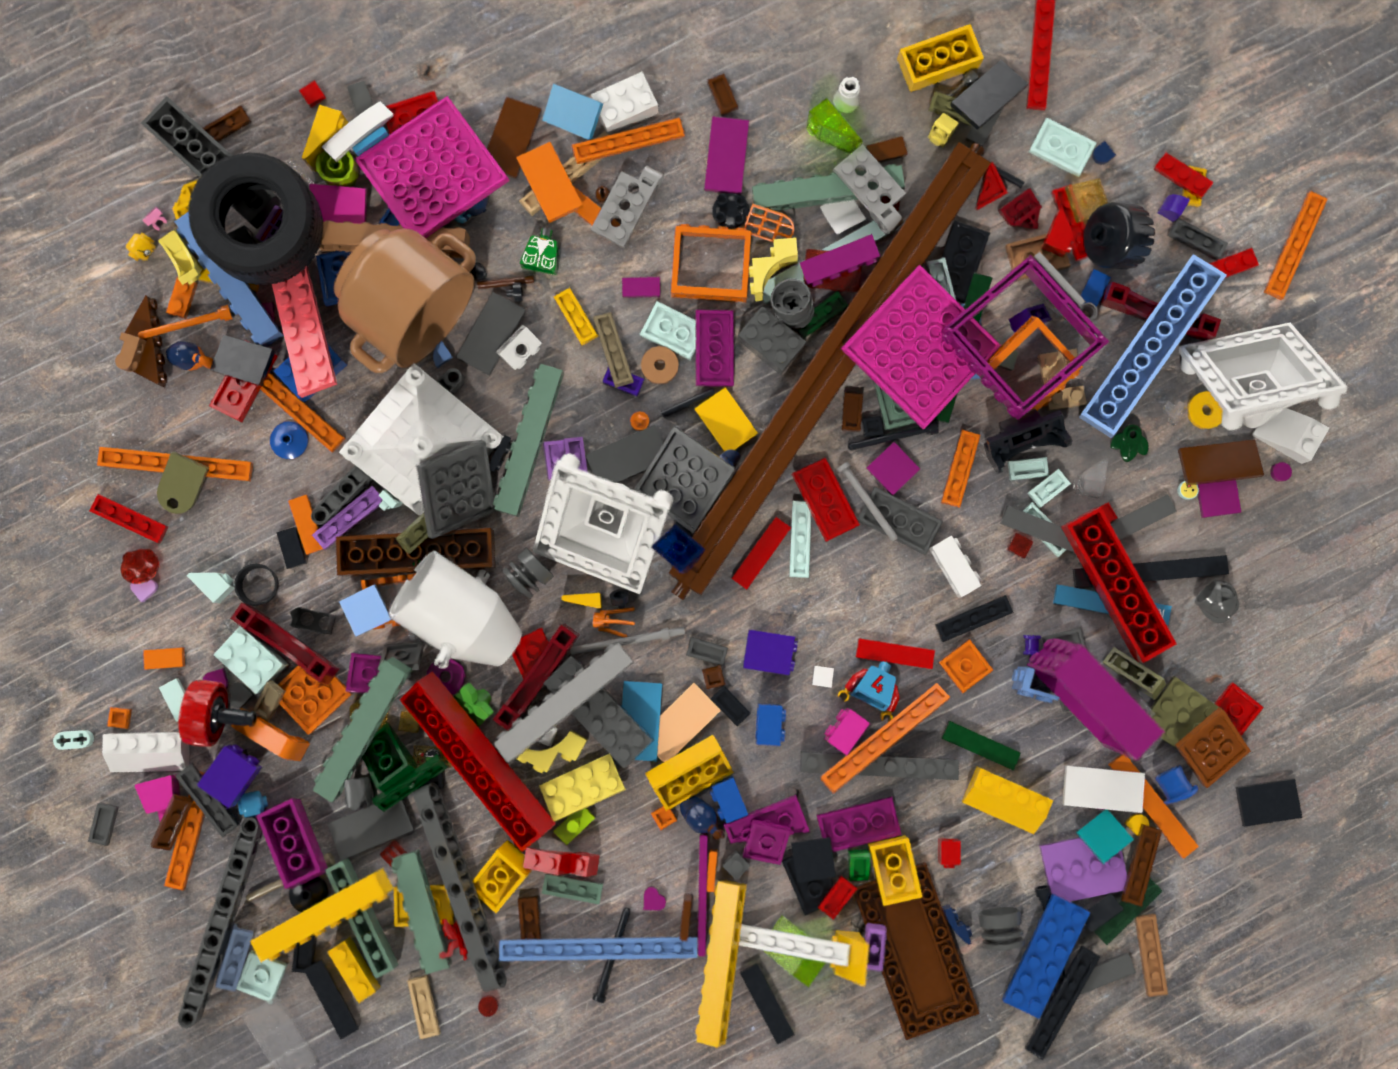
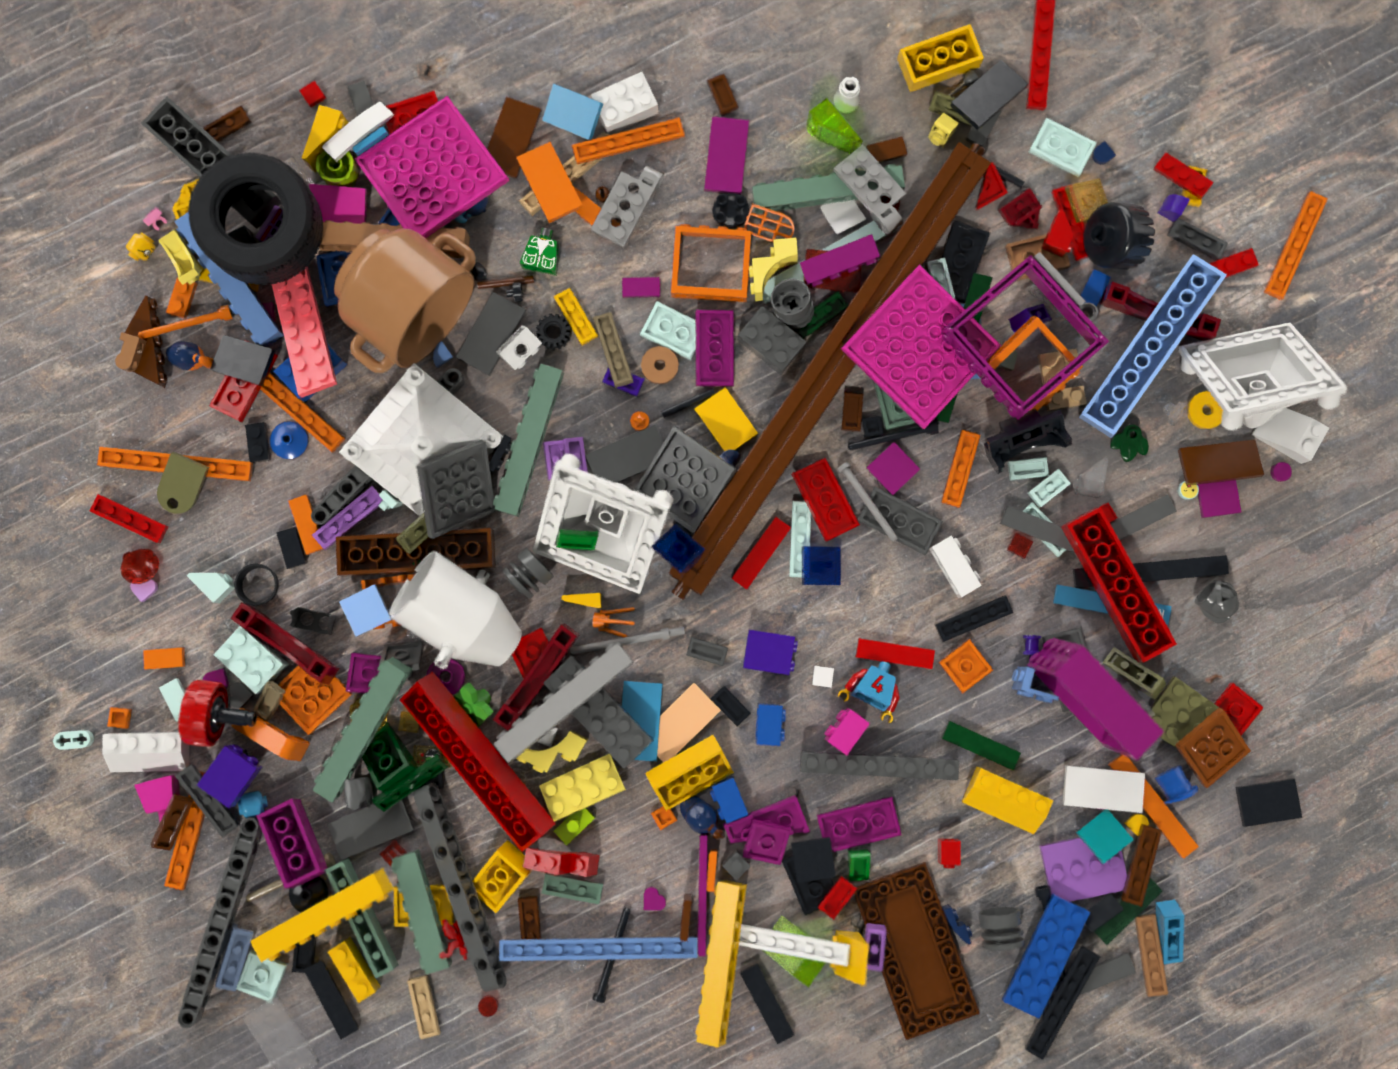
dark grey tile [88,802,119,846] -> none
black tile [610,589,630,609] -> none
reddish brown tile [702,665,725,689] -> none
orange plate [820,683,950,794] -> none
yellow slope [868,835,922,906] -> none
none -> black plate [245,422,271,463]
none -> black tyre [536,314,571,350]
none -> green tile [556,529,598,550]
none -> clear blue tile [802,546,841,585]
none -> dark azure slope [1156,900,1184,964]

